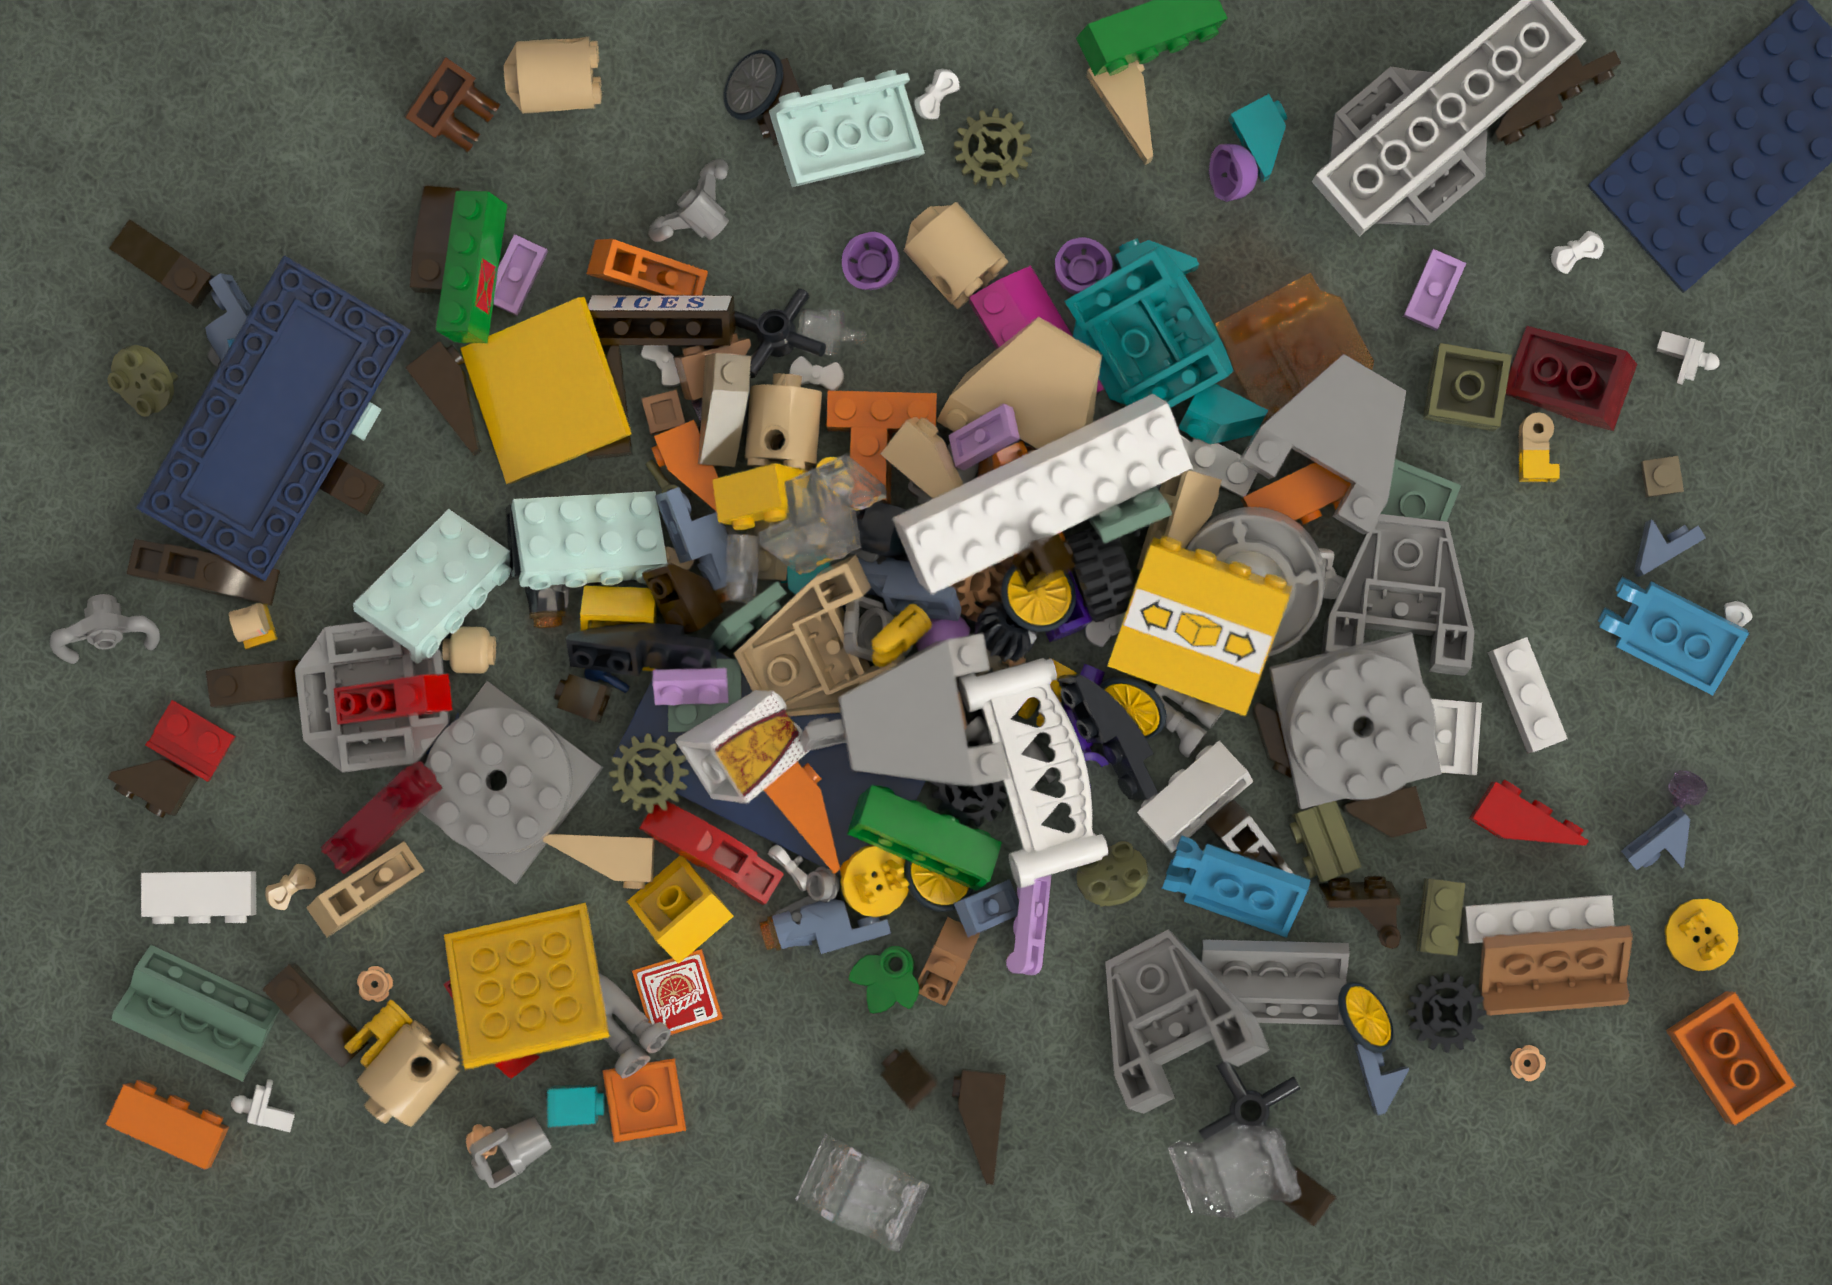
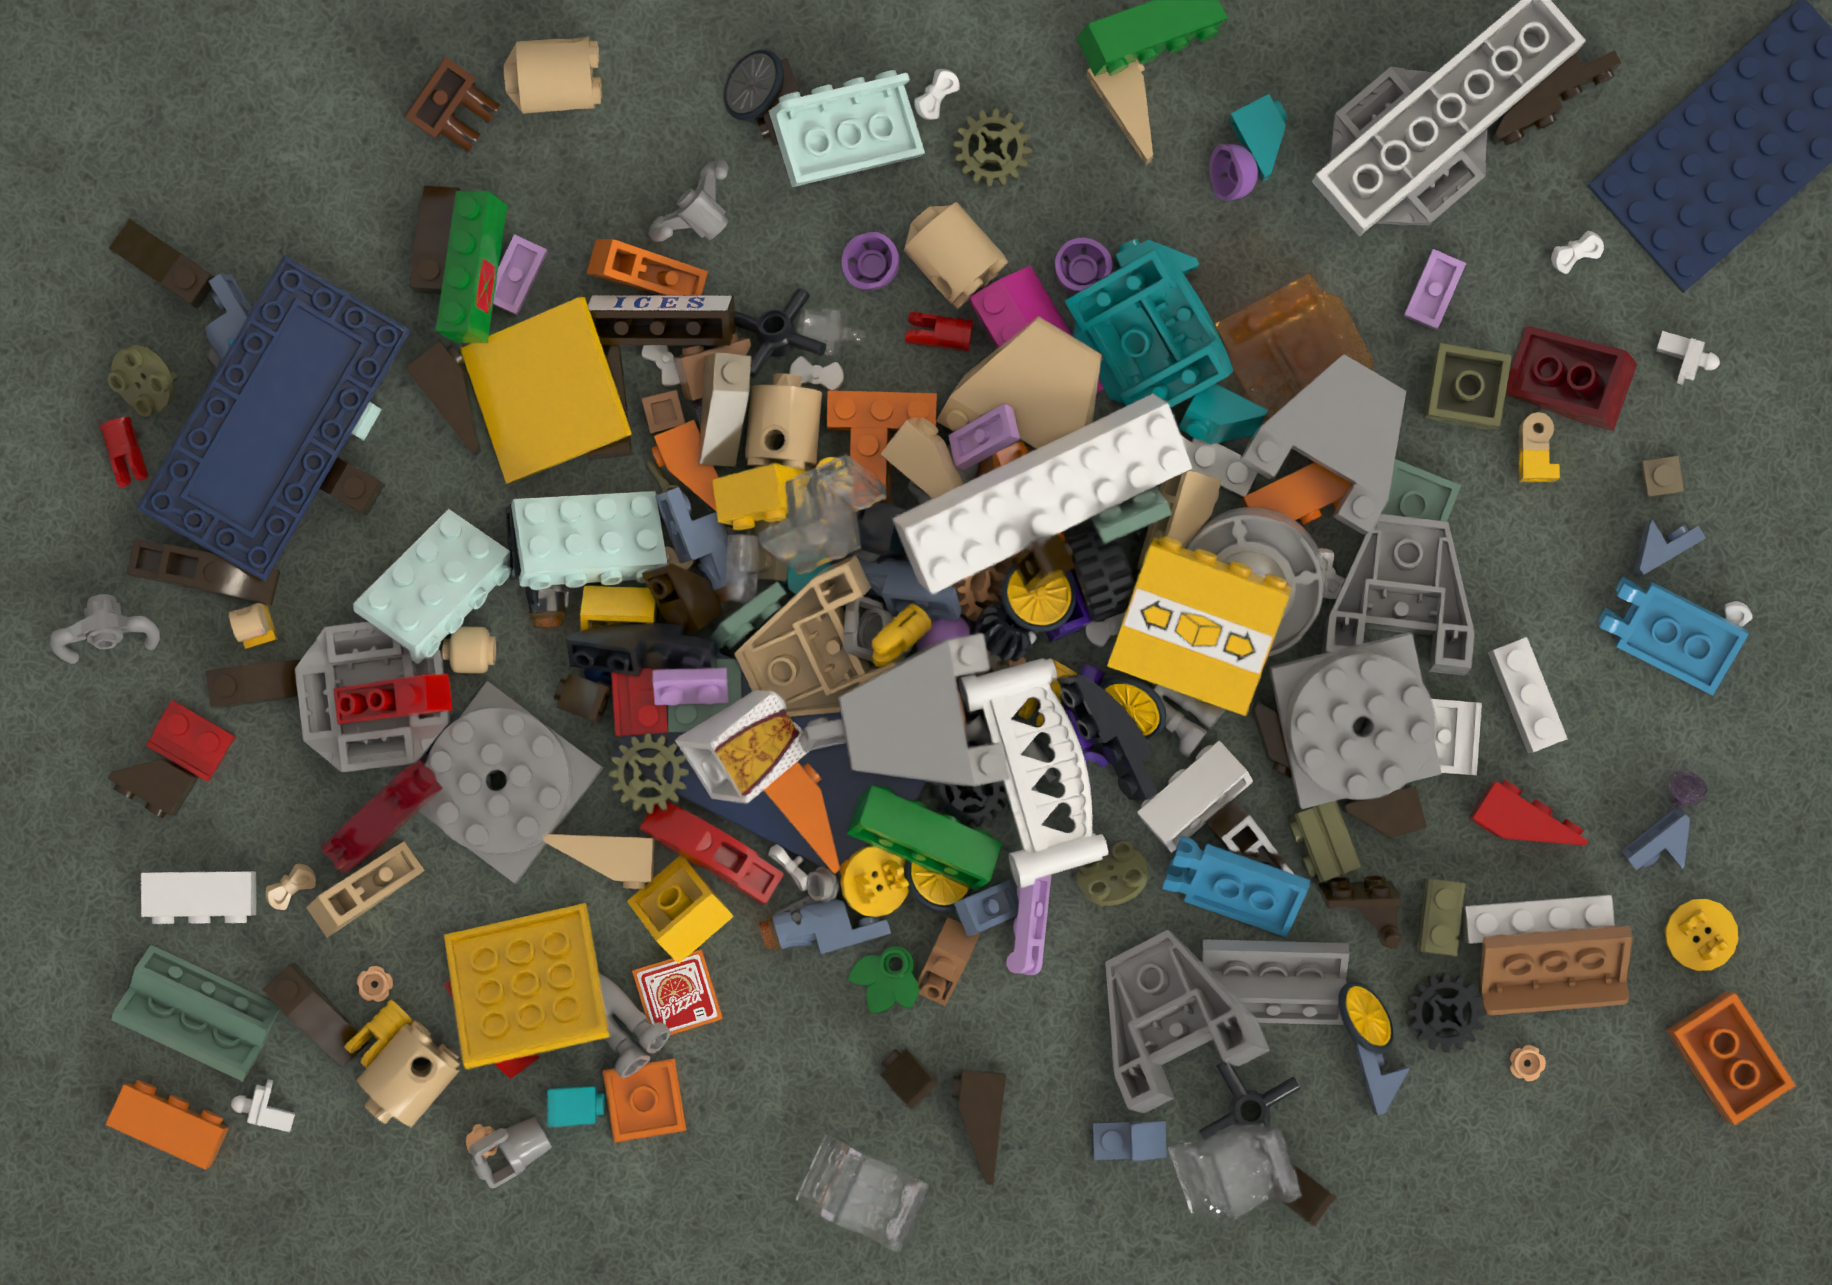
none -> red hinge [99,416,149,488]
none -> red plate [611,667,669,737]
none -> red hinge [904,312,973,352]
none -> sand blue slope [1093,1121,1167,1161]

